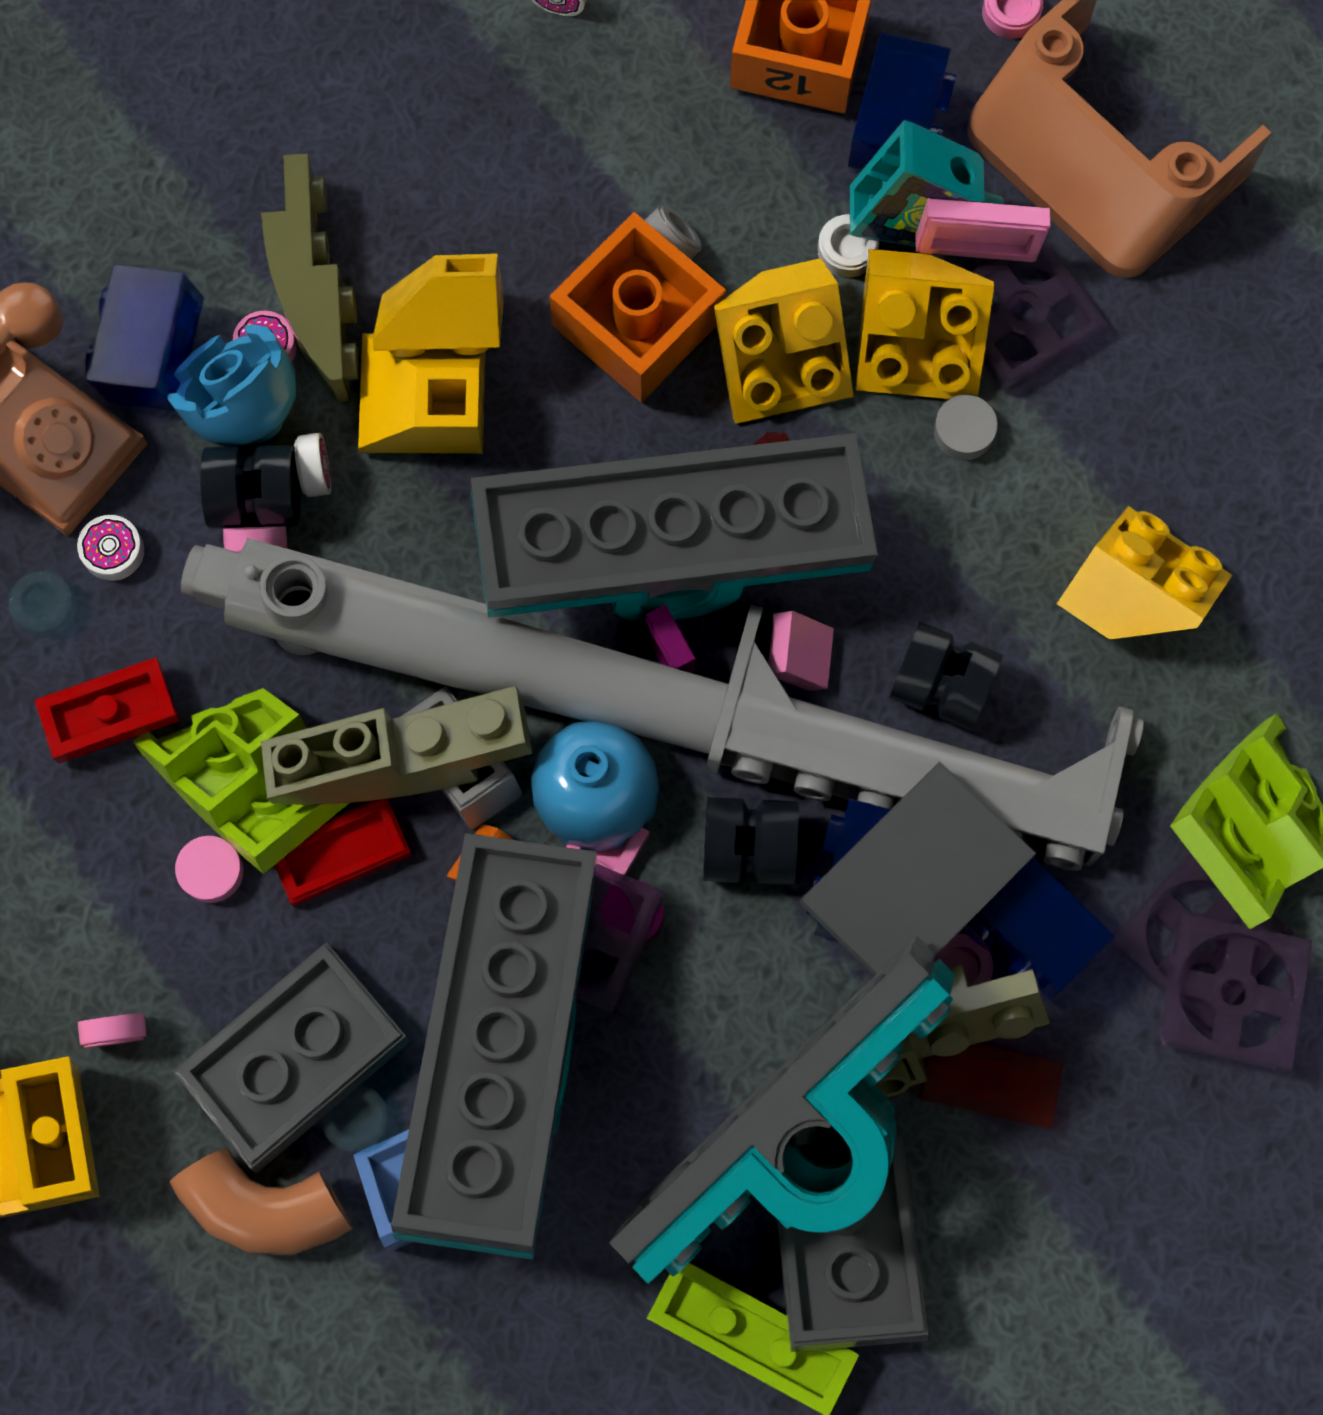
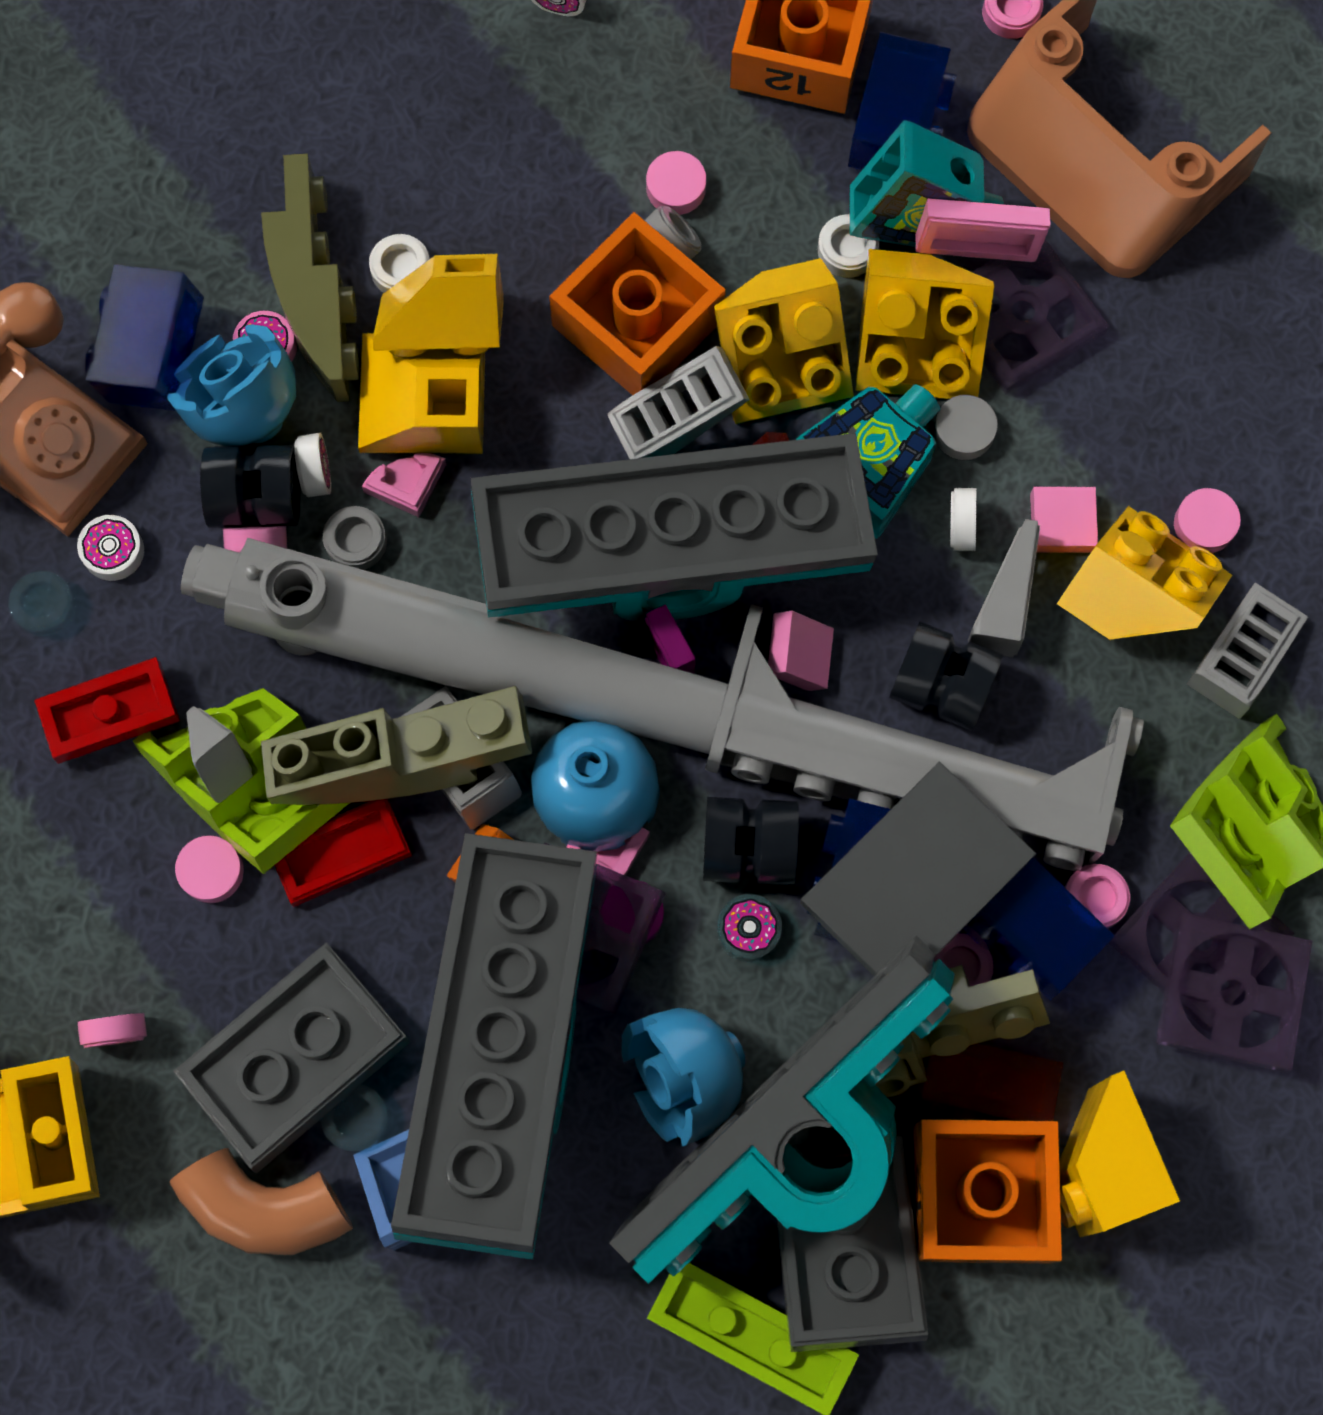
none -> light grey slope [186,706,253,803]
none -> light grey tile [323,506,387,570]
none -> bright pink tile [362,453,446,517]
none -> white tile [369,234,430,293]
none -> light grey slope [607,346,750,459]
none -> dark azure cylinder [622,1008,745,1146]
none -> bright pink tile [646,151,706,215]
none -> tile [717,894,782,962]
none -> torso [796,384,940,539]
none -> orange brick [913,1120,1062,1264]
none -> white tile [950,488,976,551]
none -> light grey slope [968,519,1040,658]
none -> bright pink tile [1030,487,1098,553]
none -> yellow slope [1059,1071,1180,1238]
none -> bright pink tile [1062,864,1130,931]
none -> bright pink tile [1174,488,1241,553]
none -> light grey slope [1187,583,1308,719]

